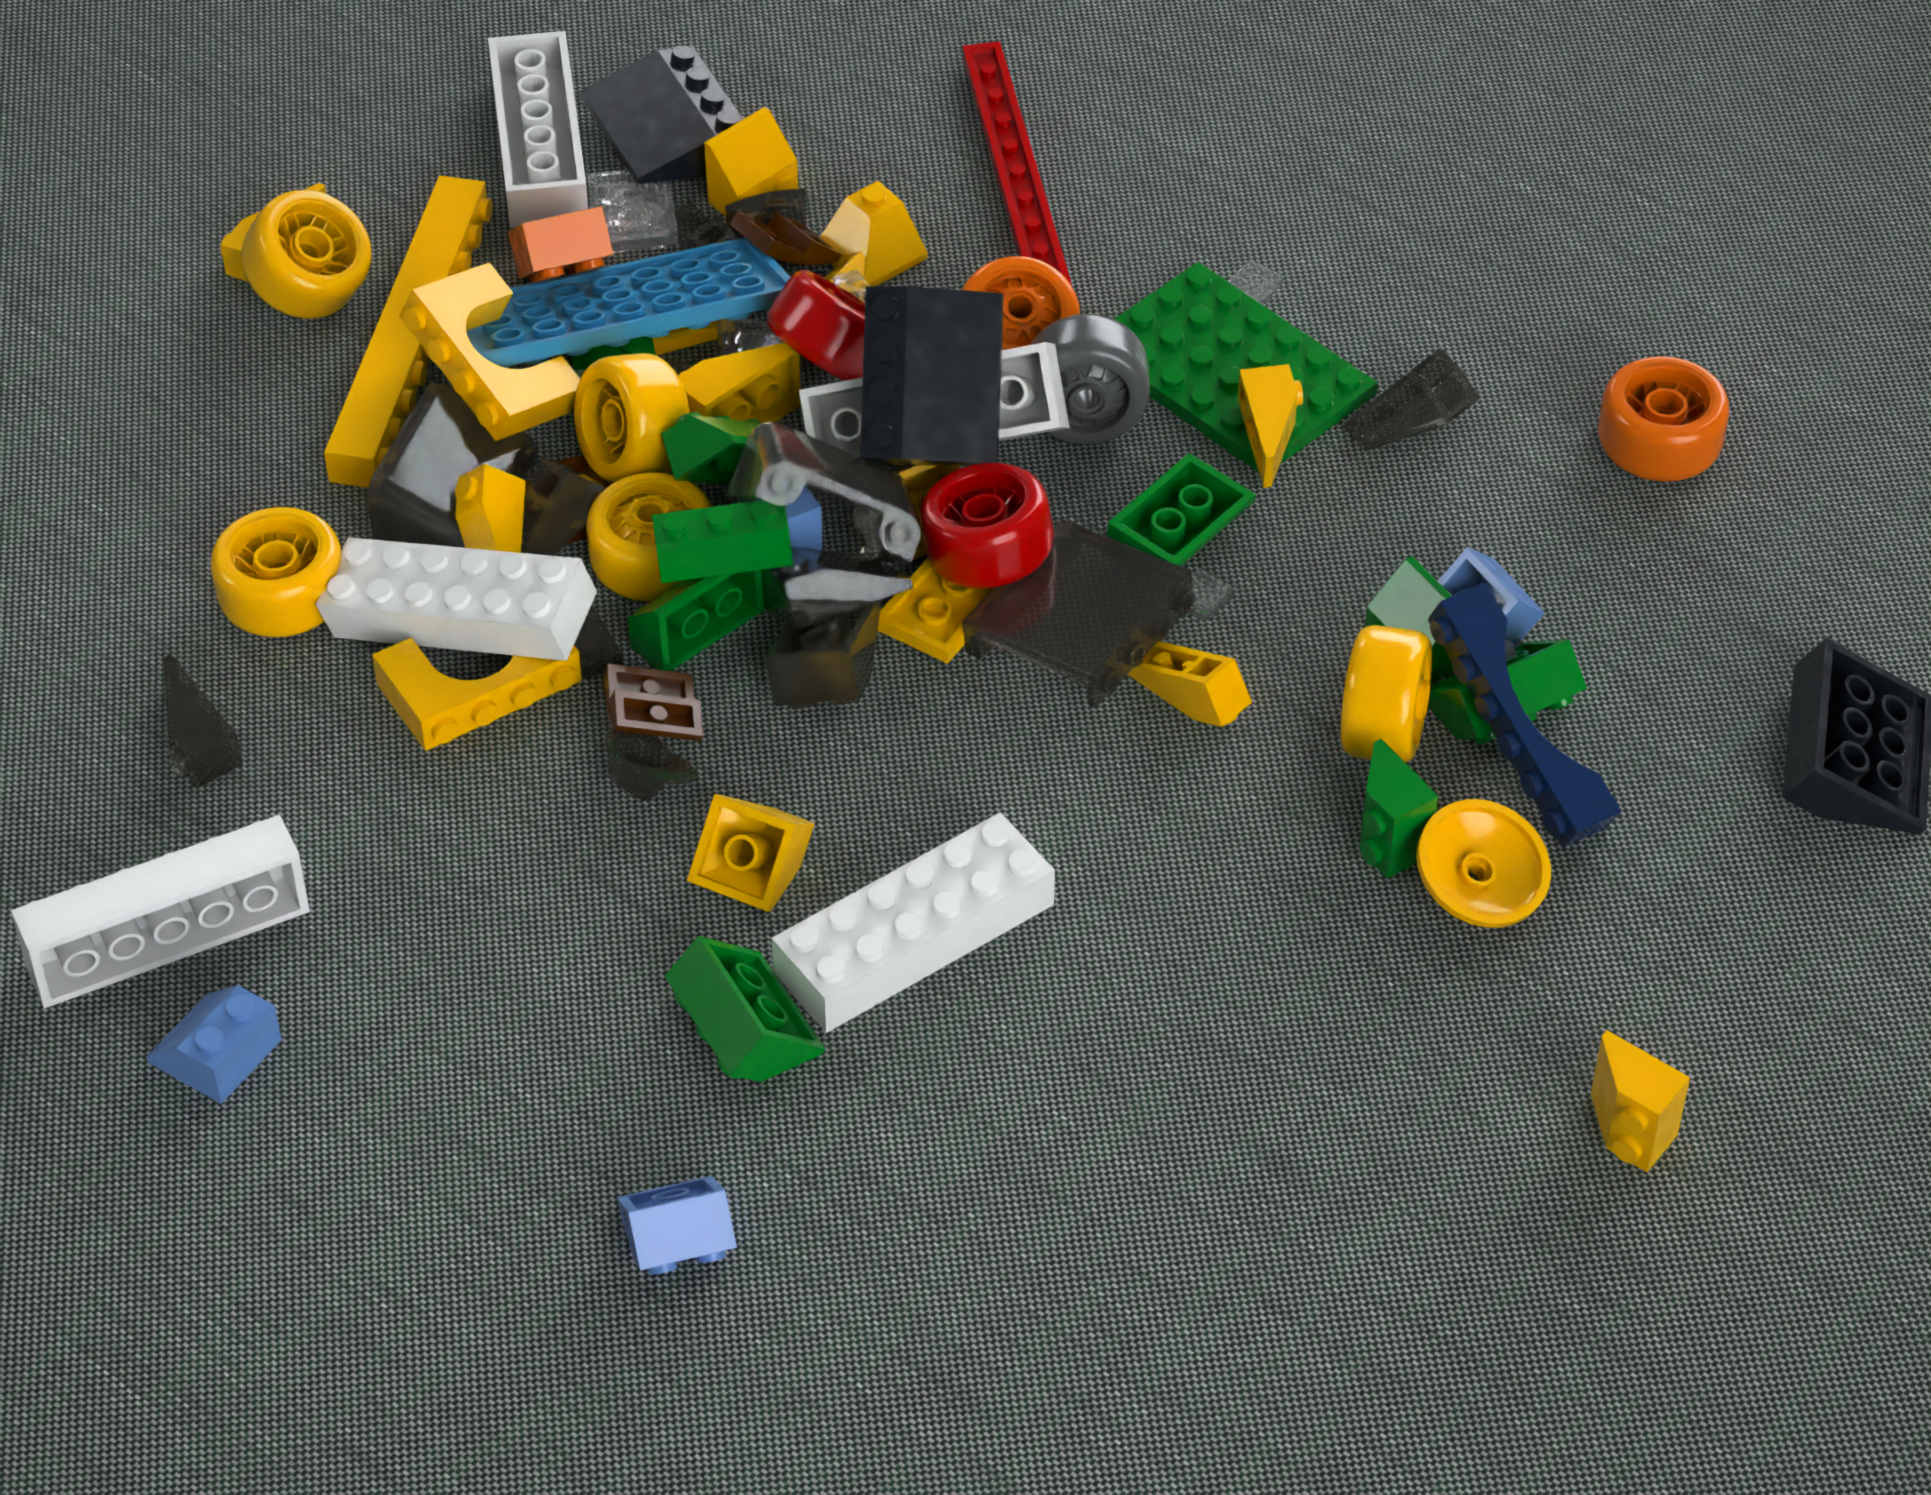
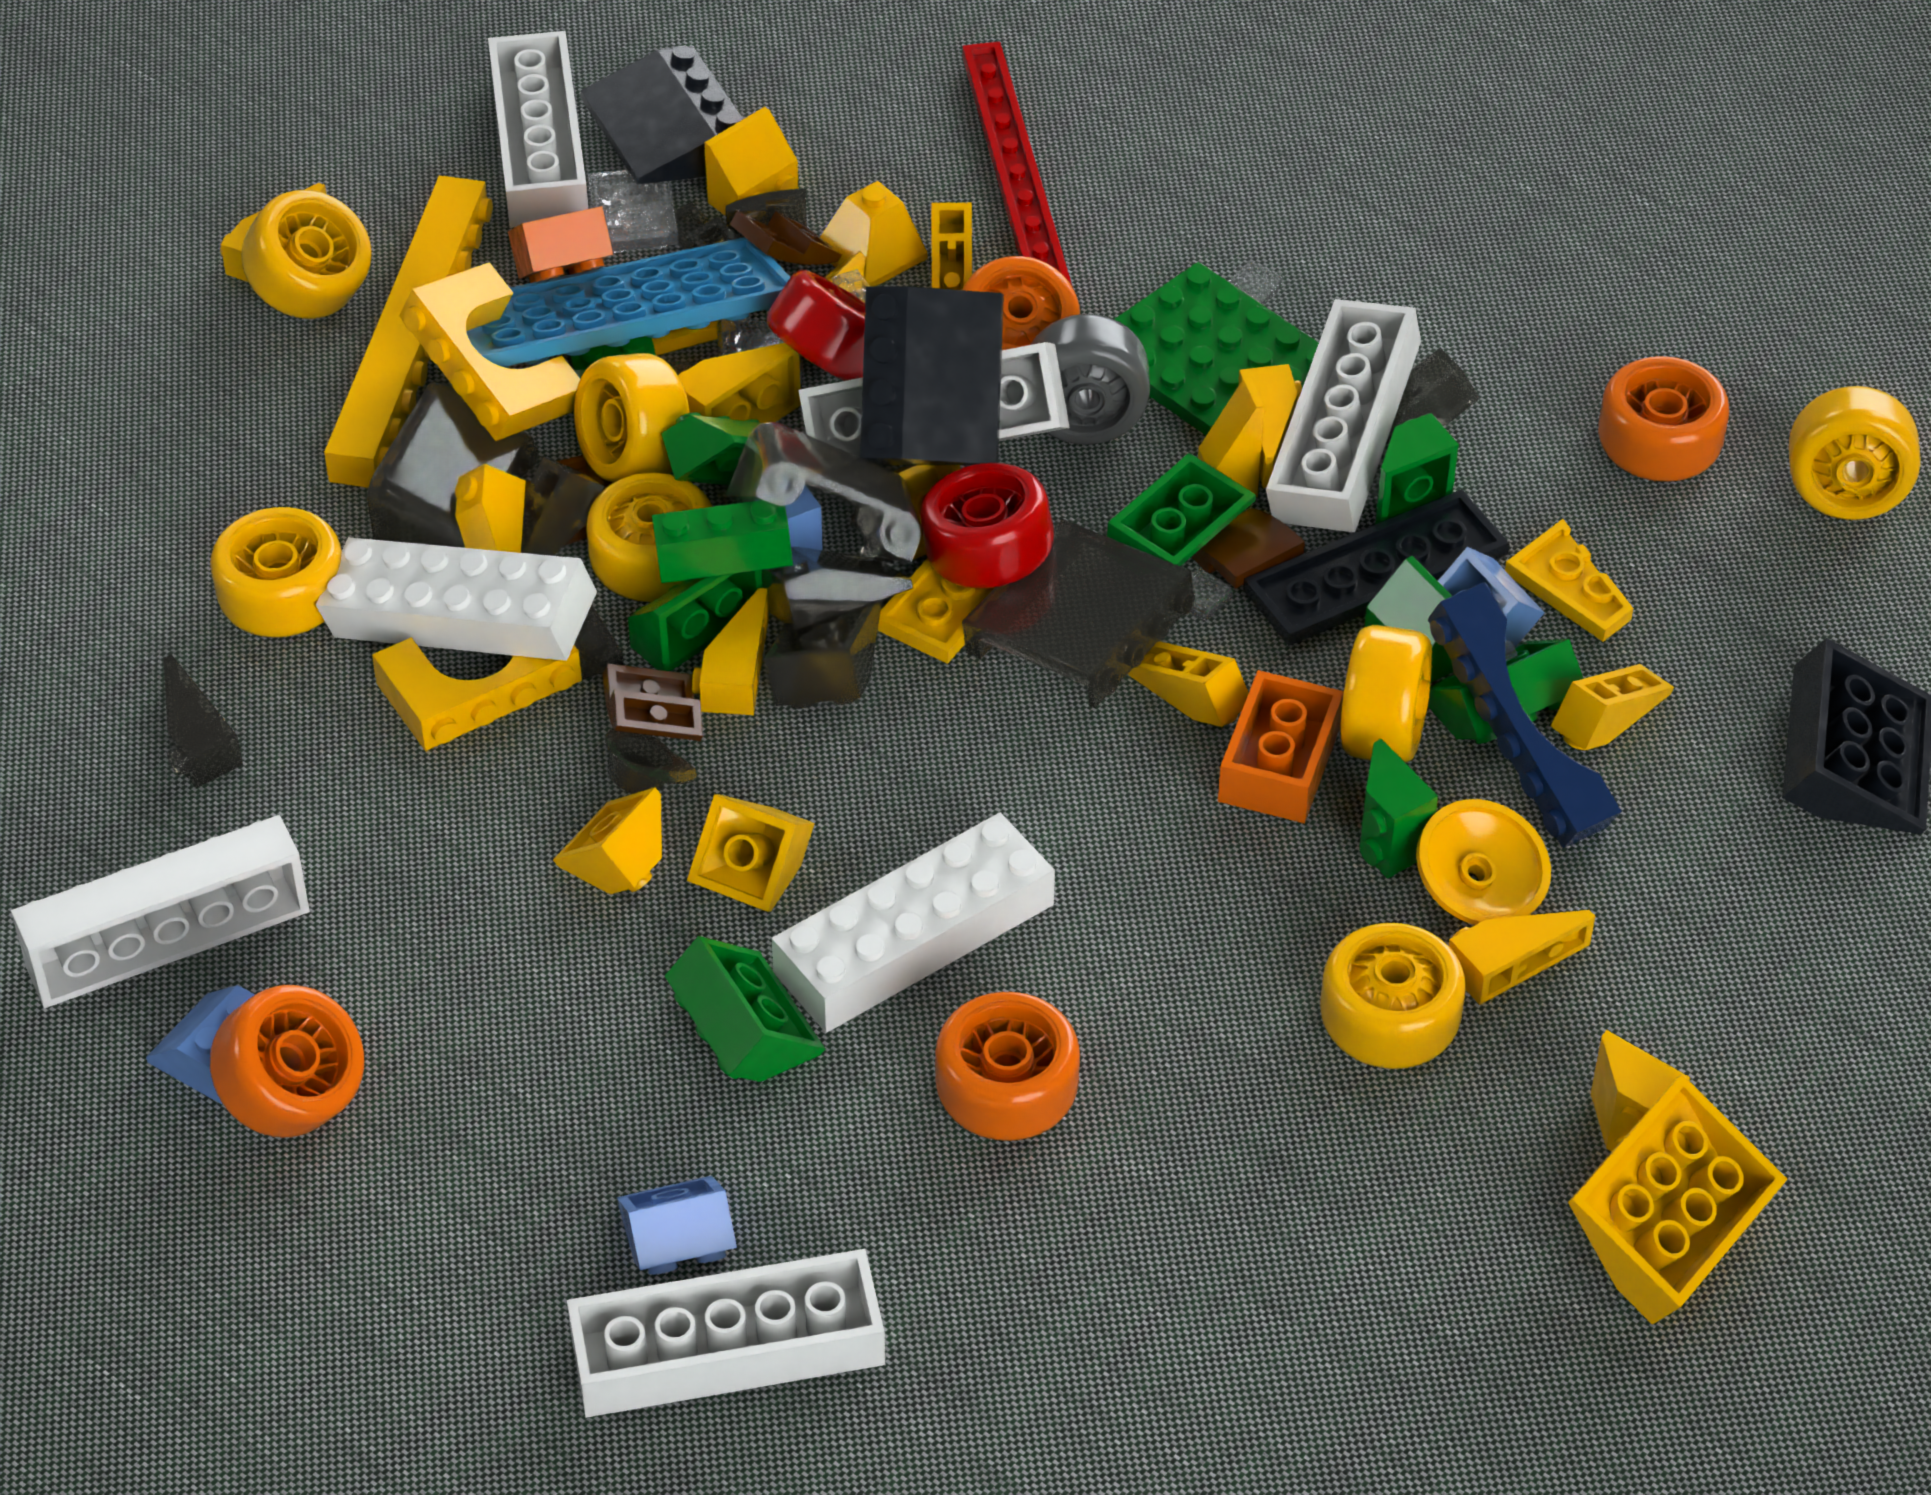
none -> orange wheel [210,985,365,1138]
none -> yellow slope [553,787,662,894]
none -> white brick [567,1249,885,1418]
none -> yellow slope [692,588,769,715]
none -> yellow slope [931,202,972,290]
none -> orange wheel [935,992,1080,1141]
none -> reddish brown slope [1192,508,1305,589]
none -> yellow slope [1198,377,1265,497]
none -> orange brick [1218,670,1344,824]
none -> black plate [1243,489,1509,646]
none -> white brick [1266,299,1421,533]
none -> yellow wheel [1320,923,1465,1069]
none -> green slope [1375,413,1459,524]
none -> yellow slope [1449,910,1595,1005]
none -> yellow wing [1505,519,1634,642]
none -> yellow slope [1550,664,1674,750]
none -> yellow slope [1568,1074,1788,1325]
none -> yellow wheel [1789,386,1921,520]

